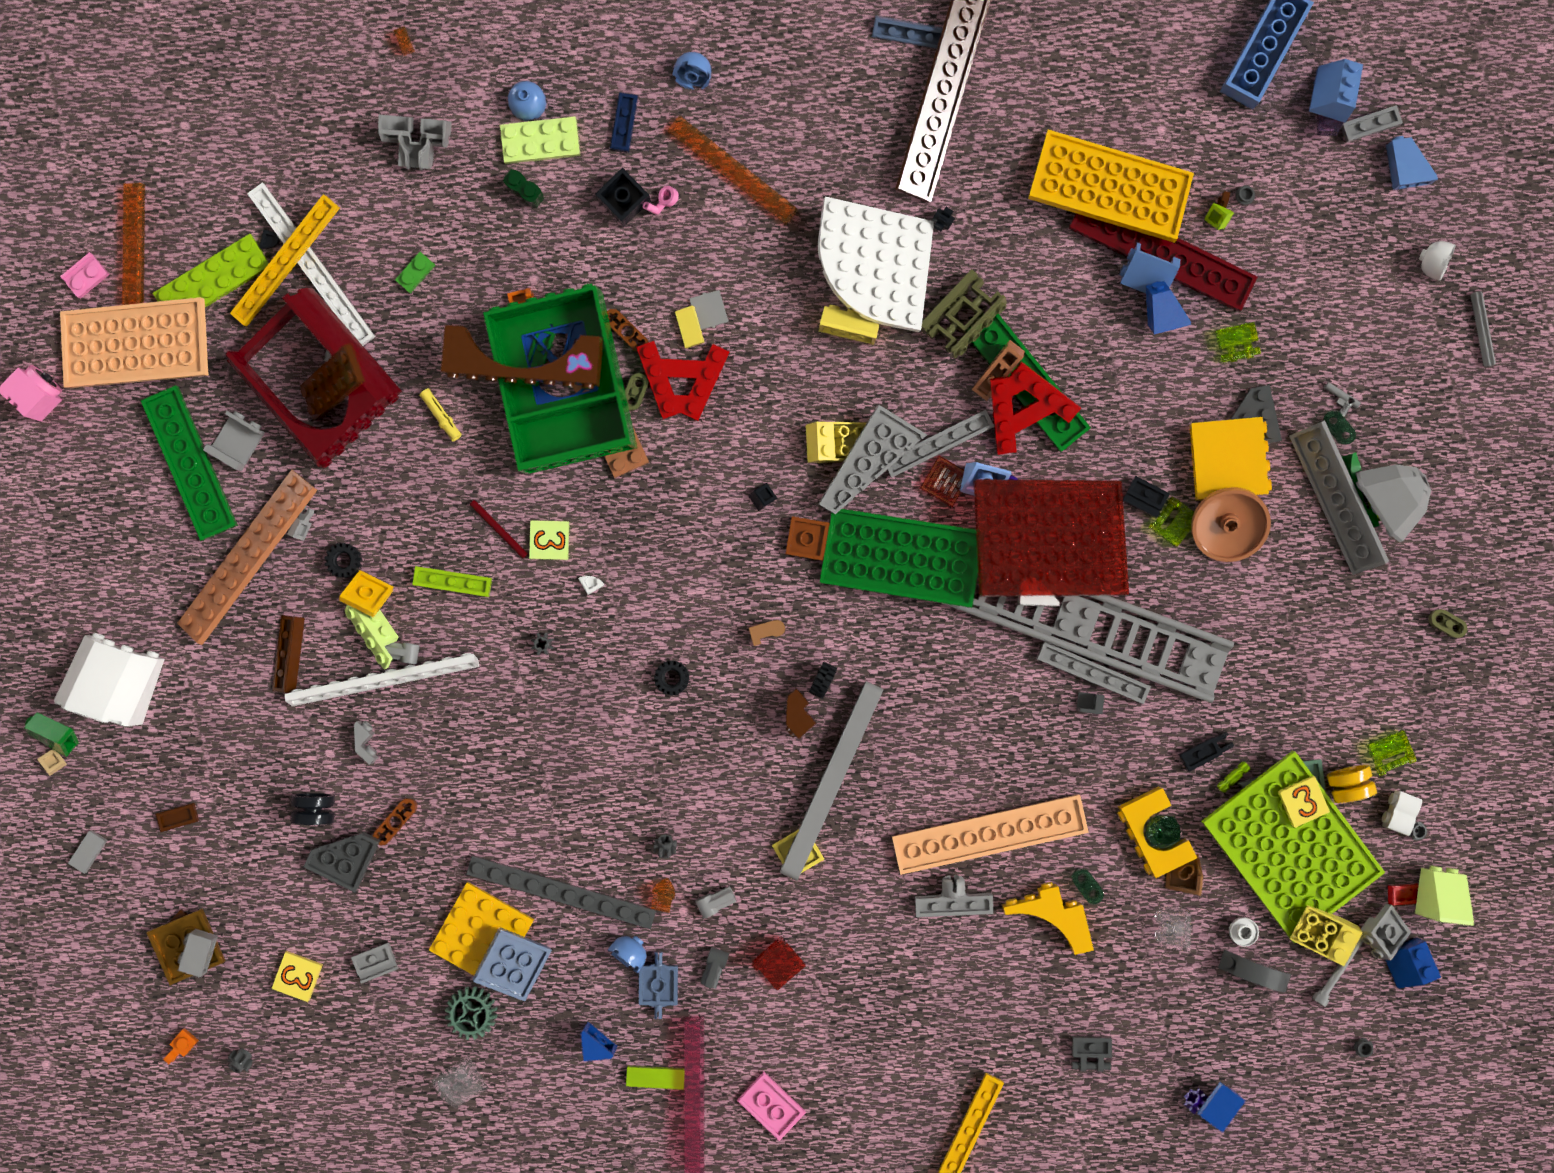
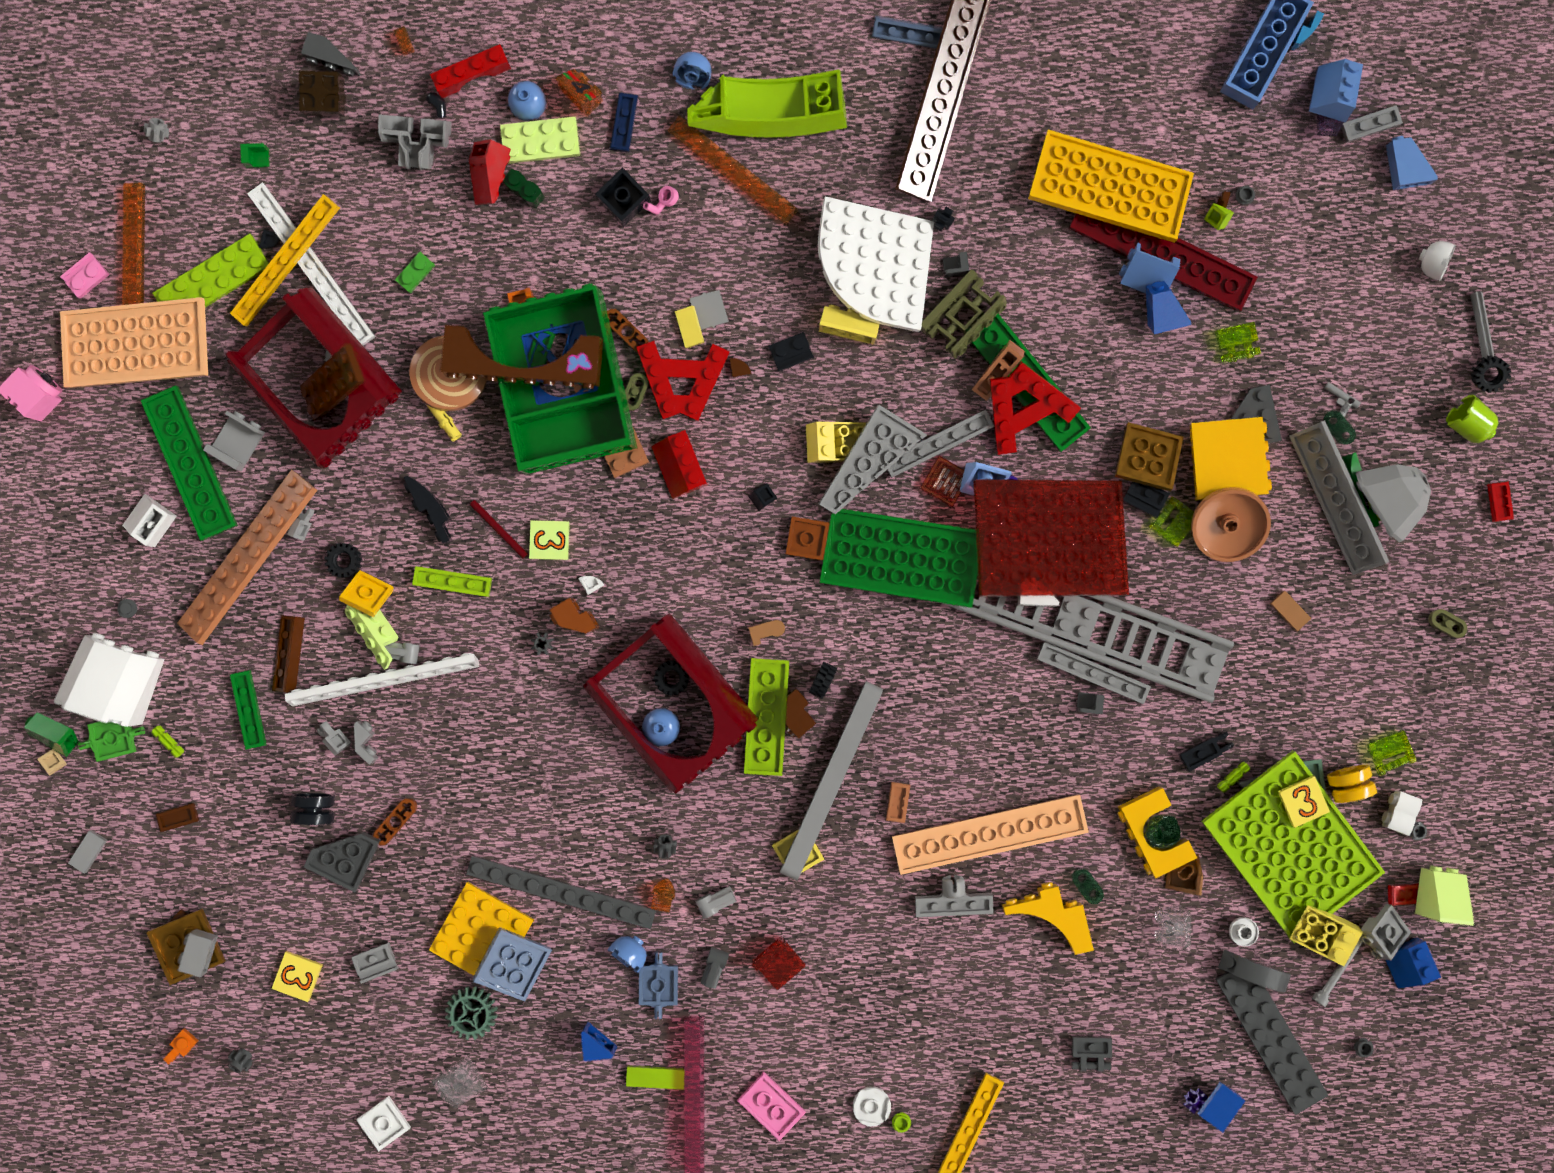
none -> bright green plate [78,721,145,762]
none -> dark grey plate [117,599,137,618]
none -> white slope [123,494,177,547]
none -> light grey gear [143,118,169,142]
none -> lime axle [151,726,184,758]
none -> green plate [230,670,267,750]
none -> green panel [240,143,270,168]
none -> dark brown piece [299,71,346,117]
none -> dark grey slope [301,32,361,77]
none -> light grey plate [316,721,351,756]
none -> white tile [356,1096,411,1152]
none -> black slope [403,476,453,545]
none -> nougat dish [409,336,487,411]
none -> black arm [426,92,446,119]
none -> red arch [430,44,511,98]
none -> red slope [469,139,511,205]
none -> dark orange piece [549,598,600,634]
none -> clear orange slope [555,69,603,117]
none -> dark red panel [582,613,758,794]
none -> medium blue cylinder [642,708,680,746]
none -> red slope [651,430,708,499]
none -> lime slope [687,69,847,138]
none -> reddish brown tile [730,358,752,378]
none -> lime plate [744,658,789,776]
none -> black plate [768,332,814,372]
none -> white tile [853,1087,891,1126]
none -> nougat plate [886,782,910,823]
none -> lime plate [892,1112,911,1133]
none -> dark grey panel [942,252,969,277]
none -> pearl gold plate [1115,422,1184,492]
none -> dark grey plate [1215,972,1329,1115]
none -> medium nougat tile [1269,591,1312,632]
none -> dark azure slope [1290,11,1324,51]
none -> lime cylinder [1445,394,1498,443]
none -> black tyre [1471,355,1511,393]
none -> red plate [1487,481,1514,522]

